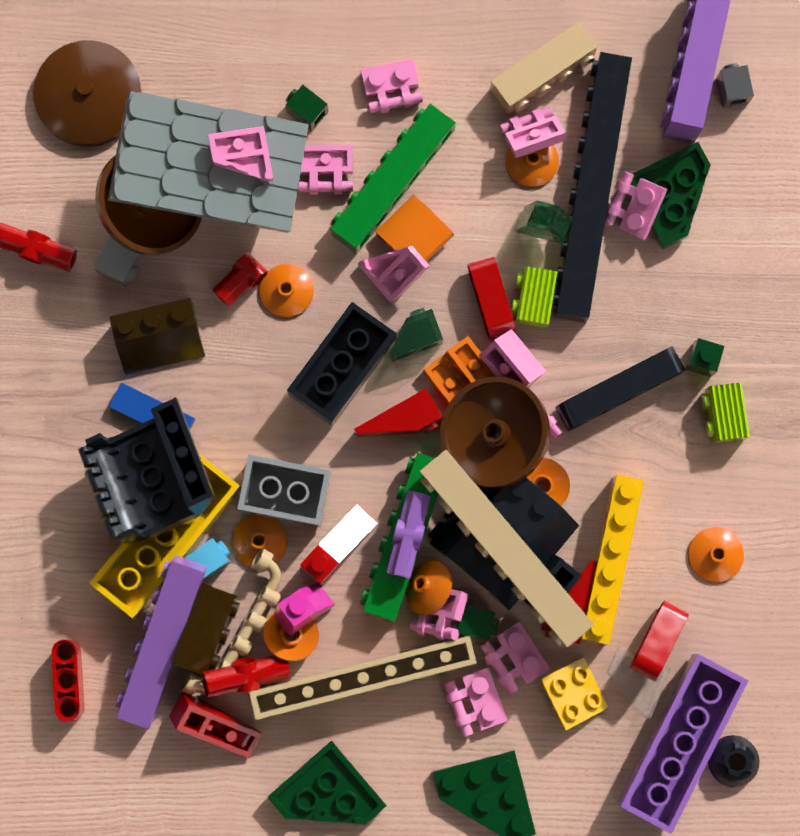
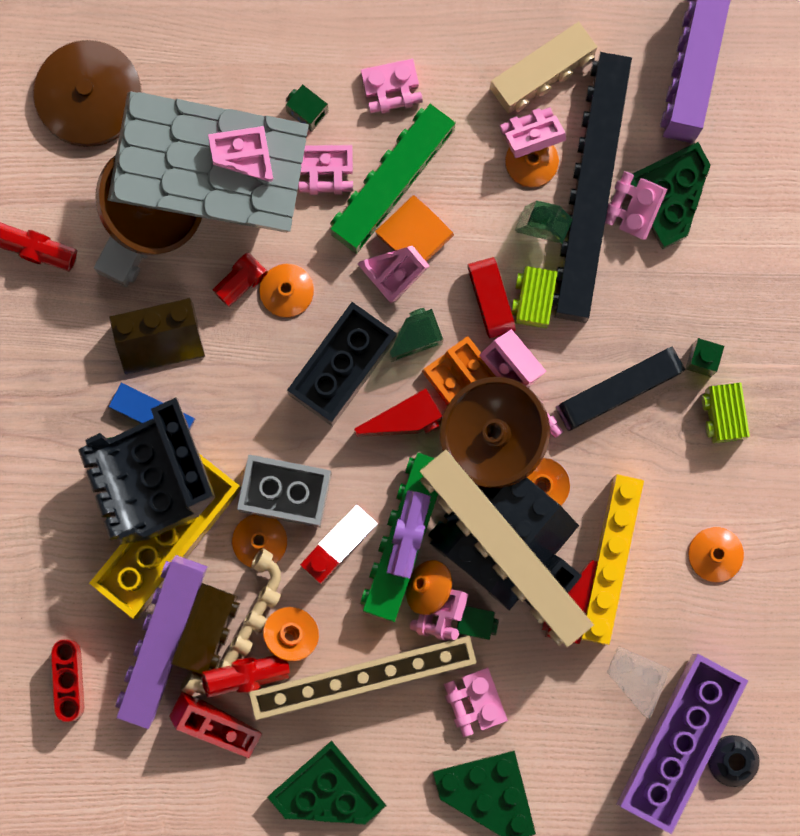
medium azure brick [185,538,231,581] -> none
dark pink slope [273,583,335,636] -> none
bright pink plate [480,622,550,695] -> none
yellow hinge [540,657,608,731] -> none
beam [630,600,689,682] -> none
dark grey brick [716,63,754,108] -> none

